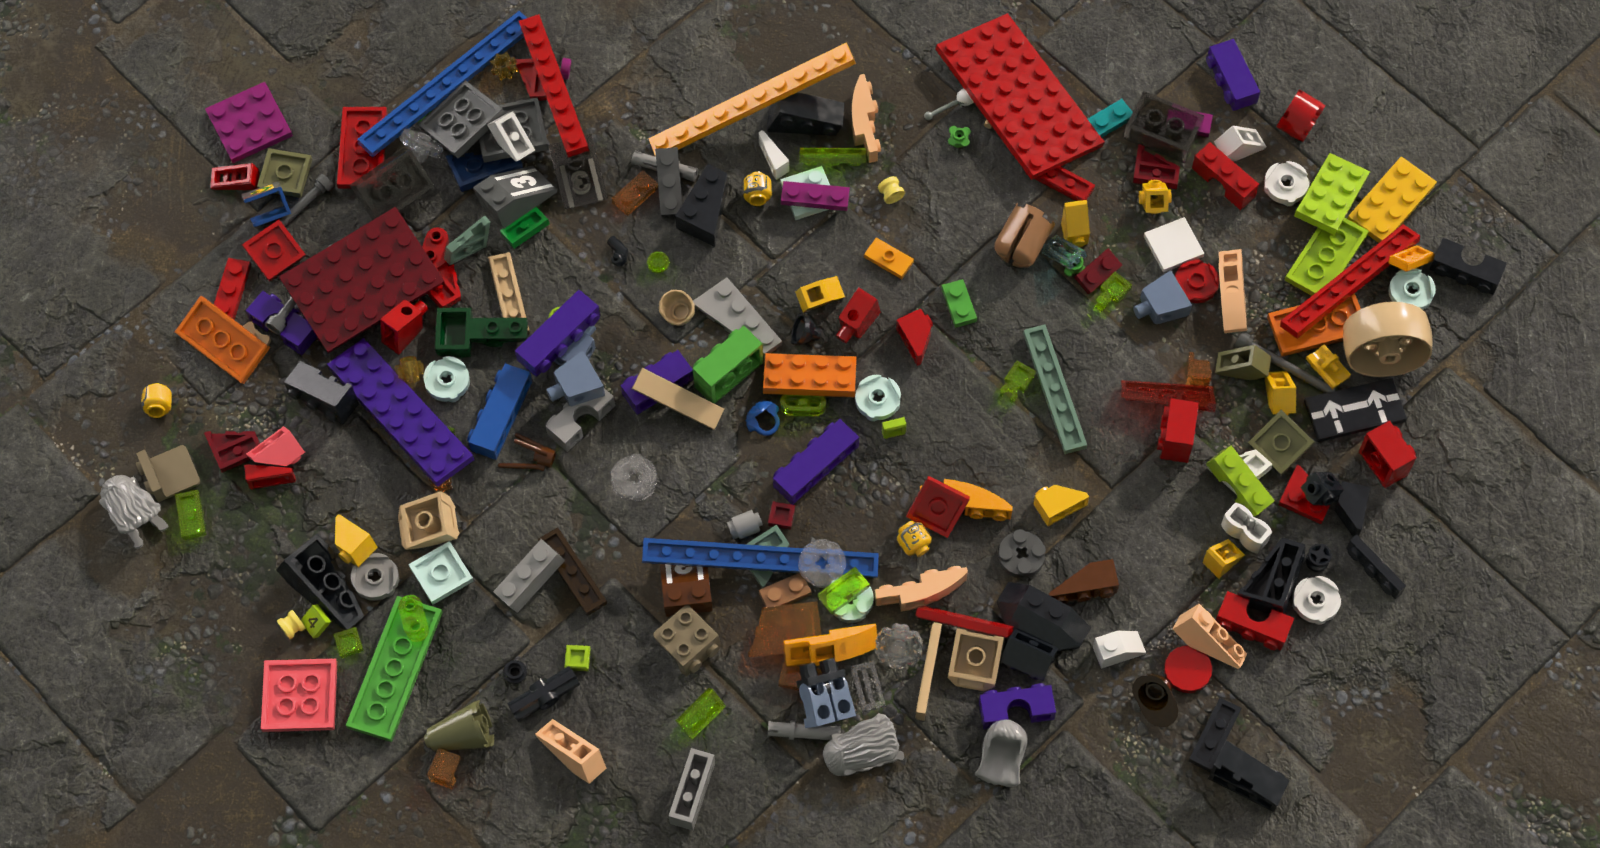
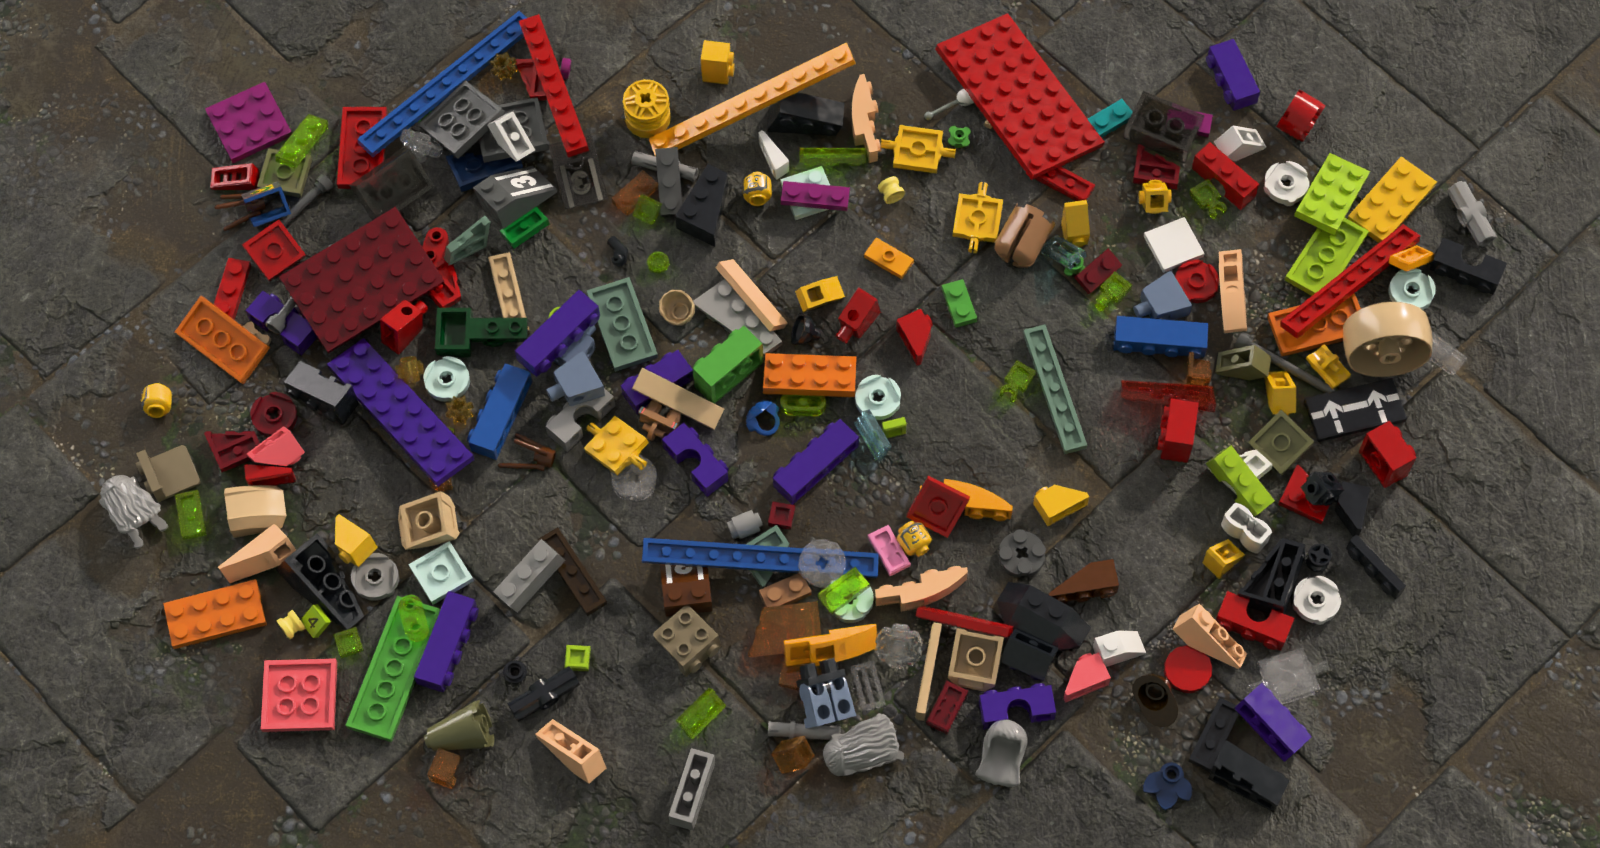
none -> orange plate [163,579,267,649]
none -> reddish brown plant [214,194,266,231]
none -> light nougat slope [218,524,296,583]
none -> tan slope [224,485,286,538]
none -> dark red plate [250,392,298,437]
none -> clear neon green plate [275,114,328,169]
none -> dark purple brick [414,591,479,693]
none -> clear yellow gear [446,396,474,425]
none -> yellow plate [584,416,649,476]
none -> sand green plate [587,277,658,372]
none -> yellow wheel [623,79,671,138]
none -> clear neon green plate [633,194,662,225]
none -> medium nougat hips [638,400,681,441]
none -> dark purple arch [662,423,729,497]
none -> yellow brick [701,40,735,84]
none -> light nougat tile [715,259,788,332]
none -> clear orange panel [771,735,815,774]
none -> clear light blue tile [854,409,892,461]
none -> bright pink plate [868,525,911,576]
none -> yellow plate [880,125,956,174]
none -> dark red plate [926,681,968,735]
none -> yellow plate [953,182,1003,253]
none -> coral slope [1063,652,1111,703]
none -> blue brick [1113,316,1208,359]
none -> dark blue plate [1143,763,1192,810]
none -> clear neon green plate [1189,179,1227,220]
none -> dark purple brick [1234,683,1312,762]
none -> clear plate [1249,647,1329,705]
none -> clear plate [1430,331,1468,376]
none -> light grey piece [1447,181,1497,247]

